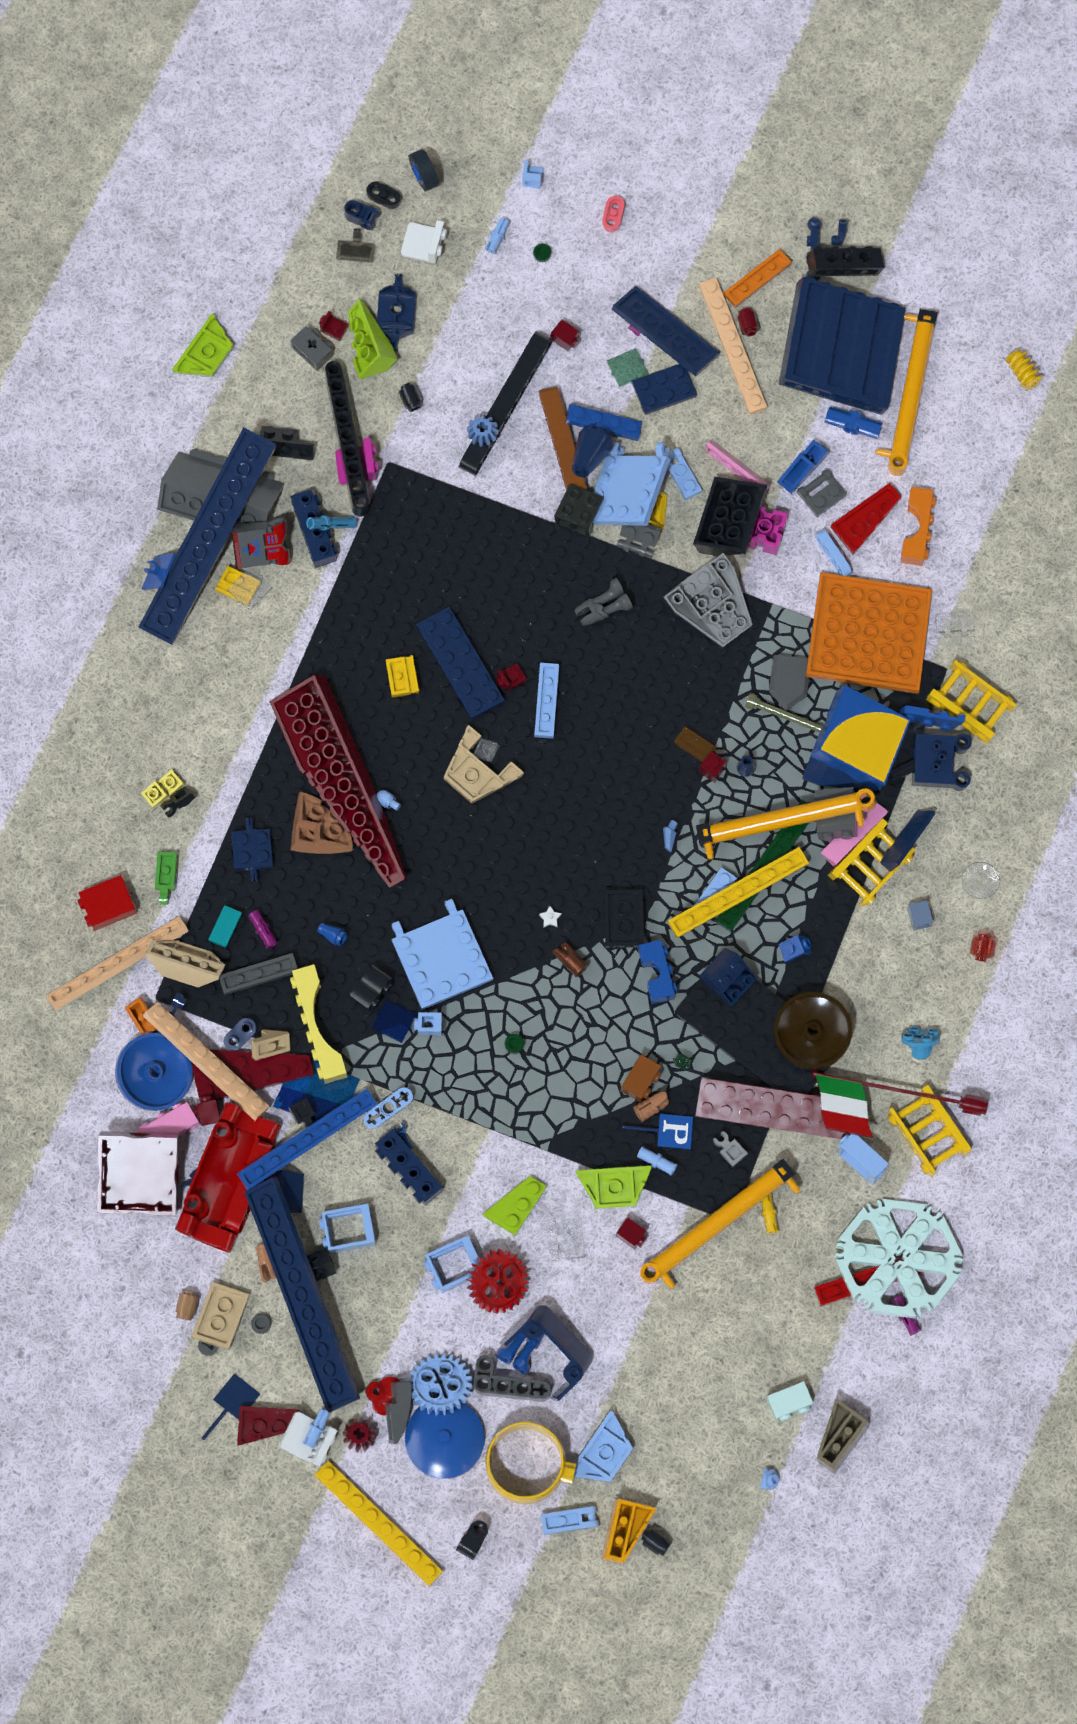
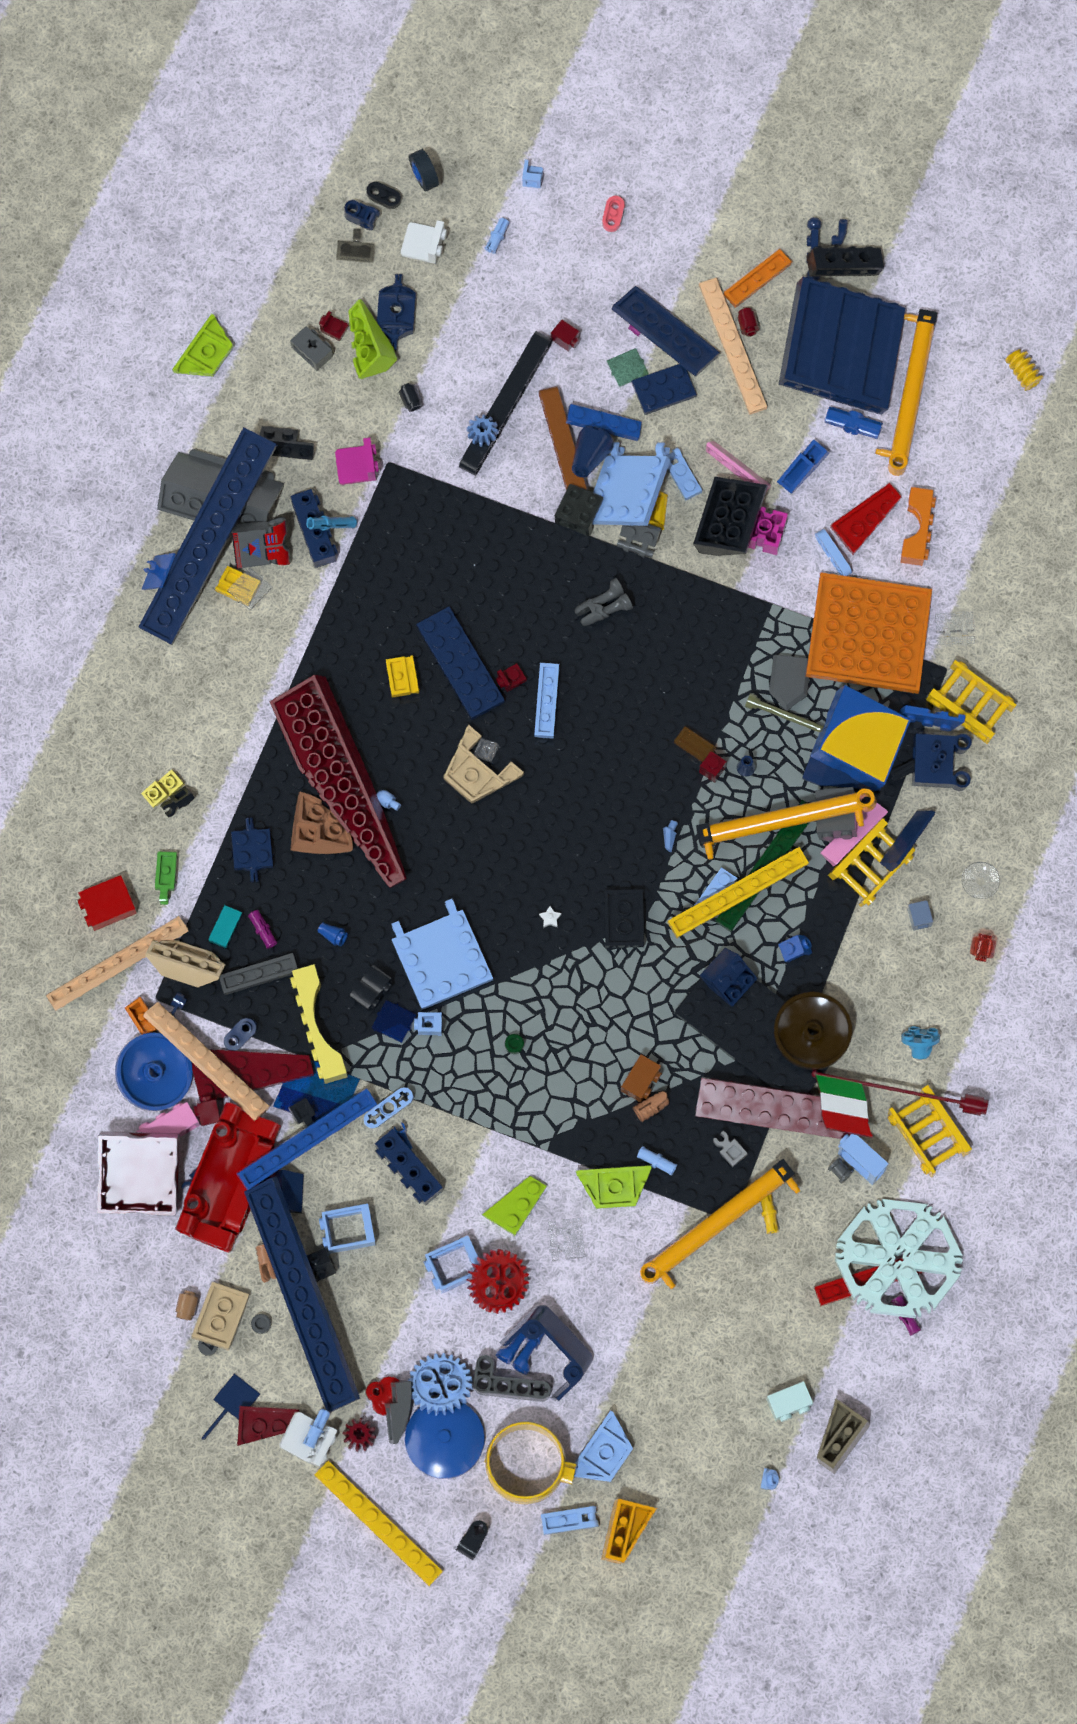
tan slope [251,1030,290,1060] -> none
black beam [325,361,369,517] -> none
dark green tile [533,243,551,263] -> none
copper hinge [552,942,588,977] -> none
dark red brick [616,1217,647,1250] -> none
blue piece [622,1114,693,1150] -> none
blue arch [638,940,677,1004] -> none
black brick [641,1528,672,1556] -> none
light grey wedge [664,553,752,647] -> none
clear green plate [673,1054,692,1070] -> none
dark grey plate [797,469,847,517] -> none
none -> dark grey bush [828,1158,853,1184]

